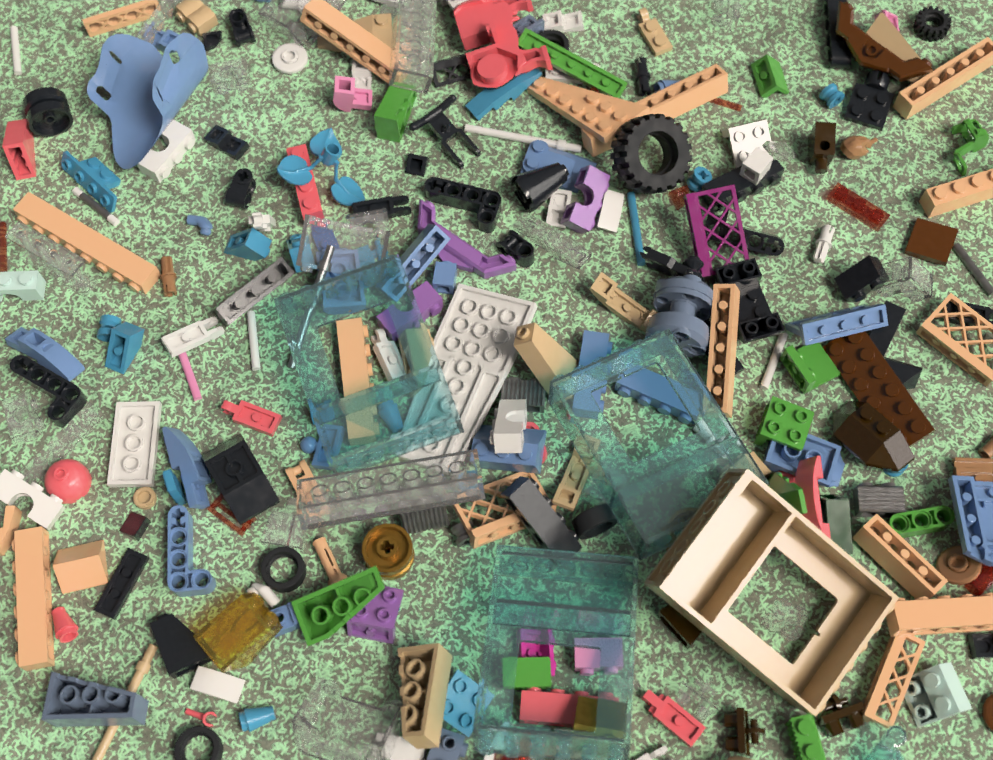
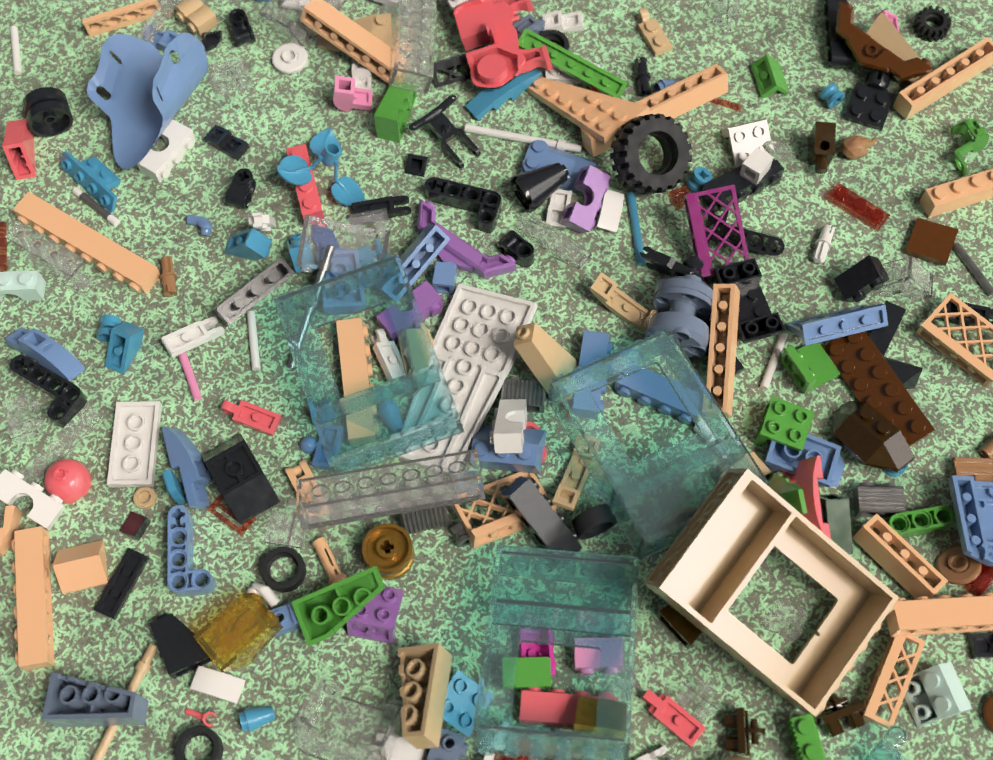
coral cone [51,607,79,643] -> none

